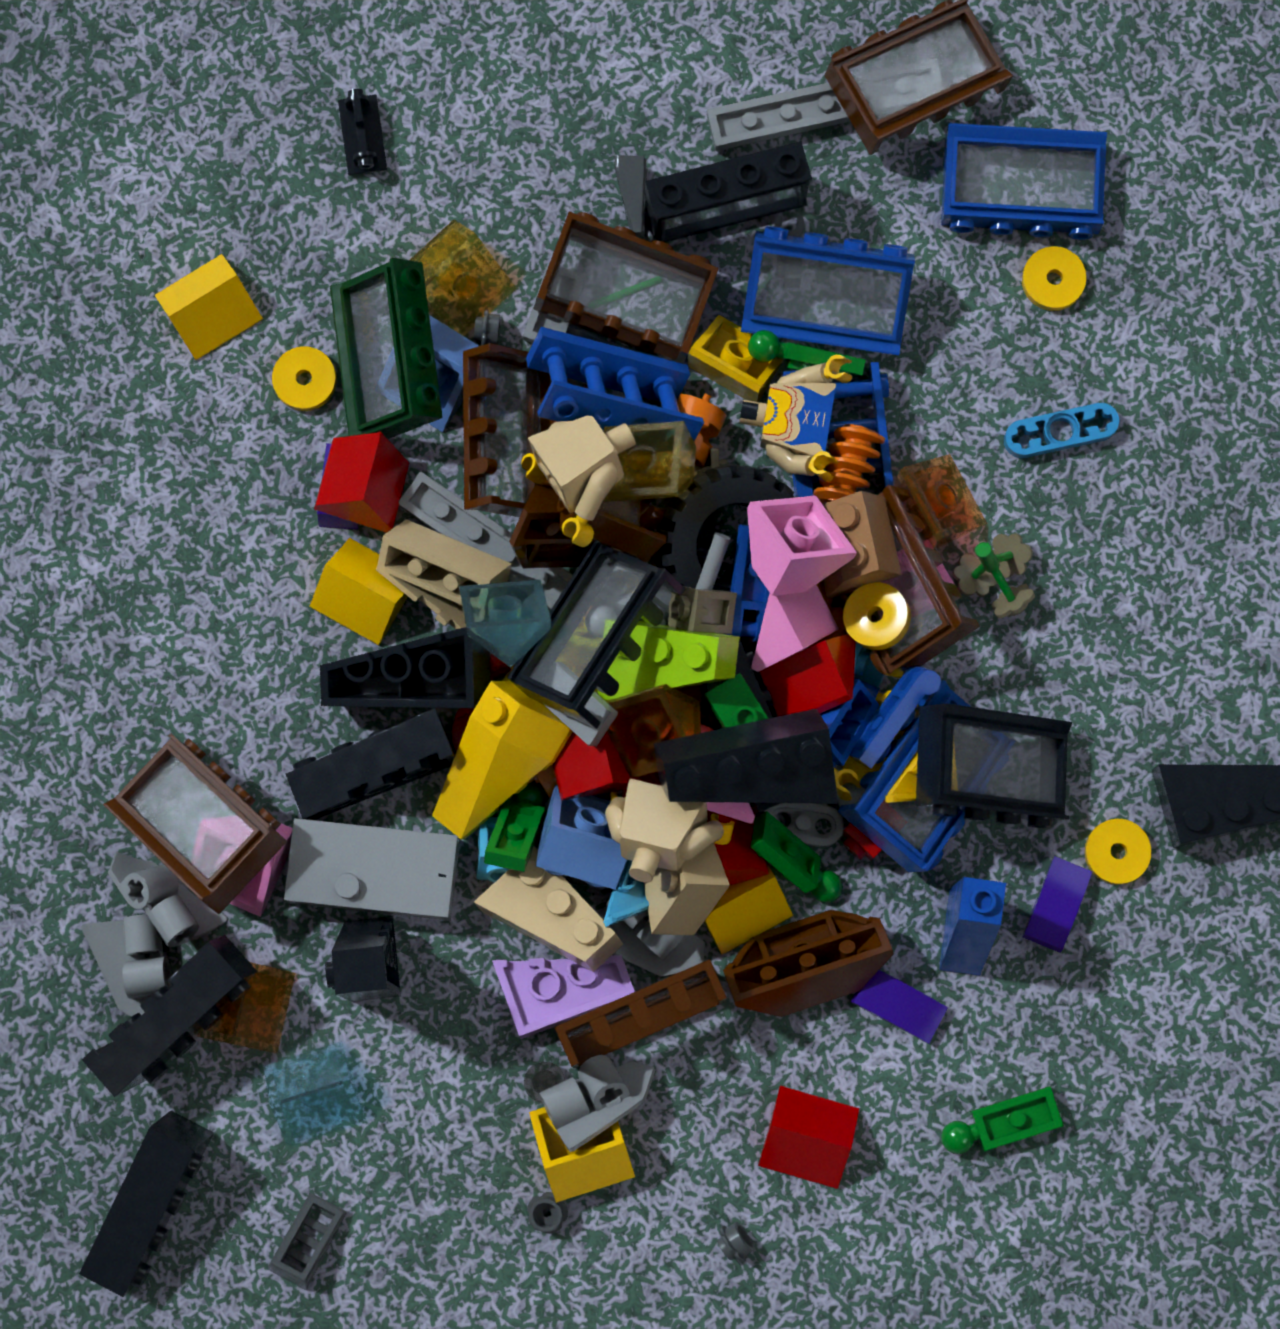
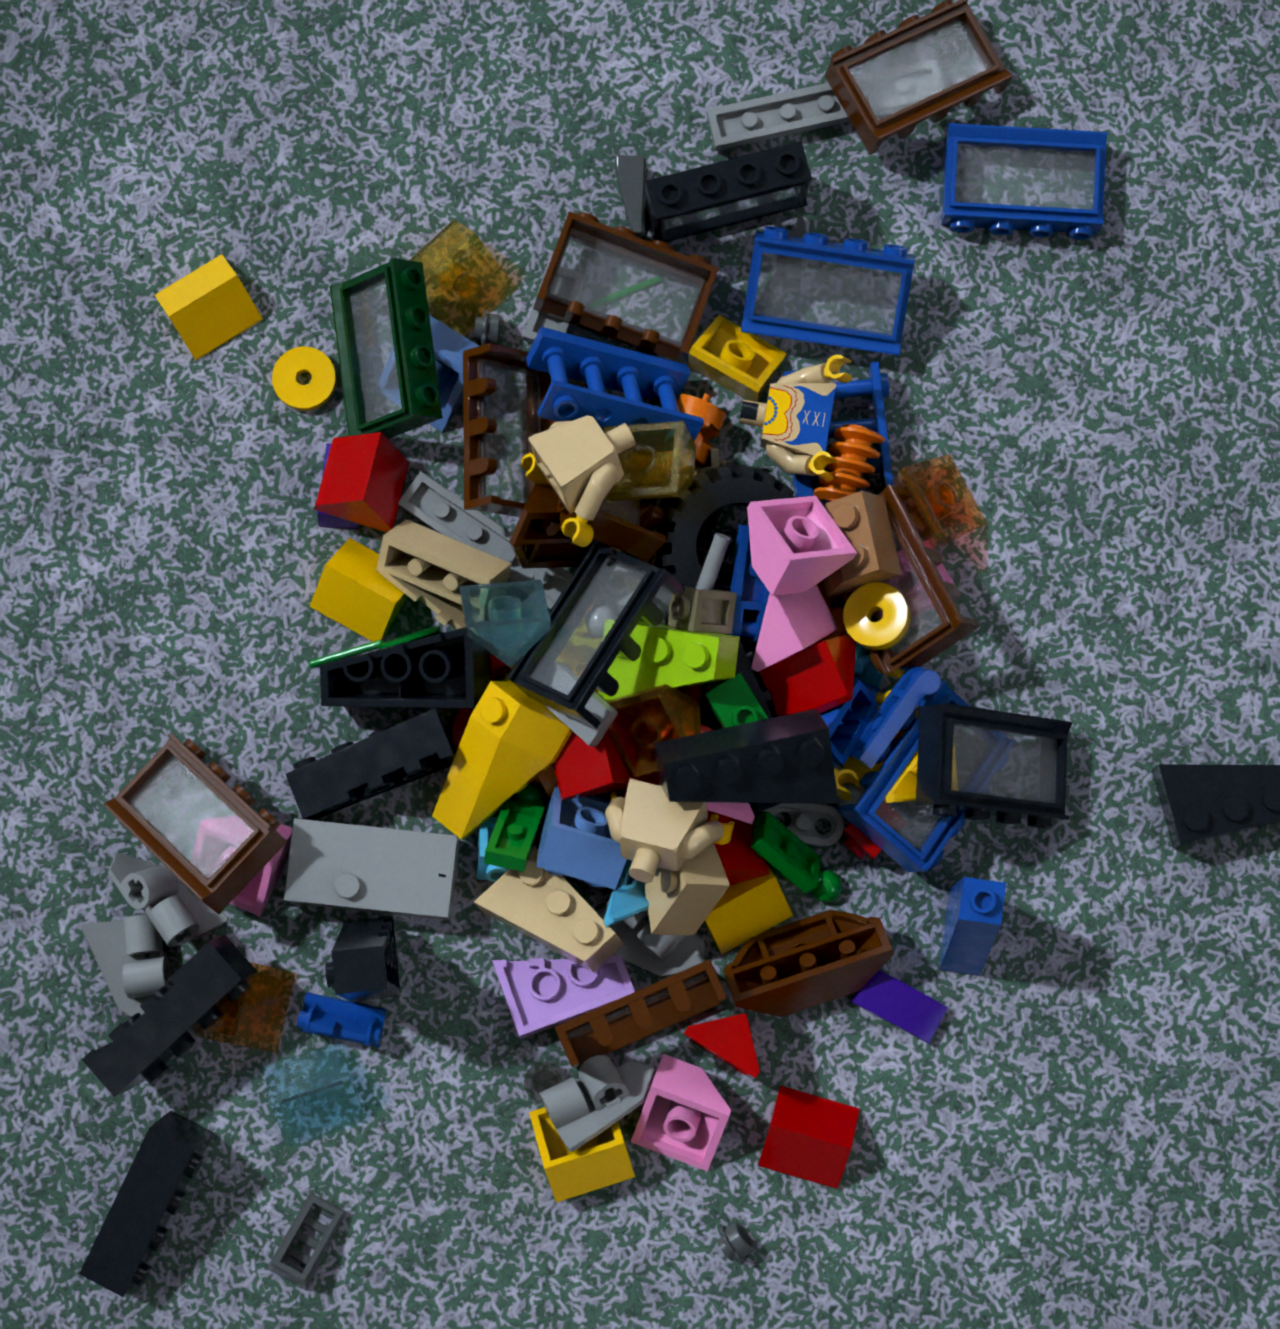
black hinge [338,89,387,176] -> none
dark grey plate [527,1192,568,1234] -> none
green plate [748,330,866,375] -> none
green plate [941,1086,1064,1154] -> none
dark tan plant [952,533,1035,618] -> none
dark azure beam [1004,403,1119,458] -> none
yellow piece [1022,246,1086,311] -> none
dark purple slope [1022,856,1092,953] -> none
yellow piece [1084,819,1152,885] -> none
none -> blue hinge [297,992,387,1048]
none -> green piece [309,625,441,668]
none -> bright pink slope [631,1054,731,1172]
none -> red slope [683,1013,760,1080]

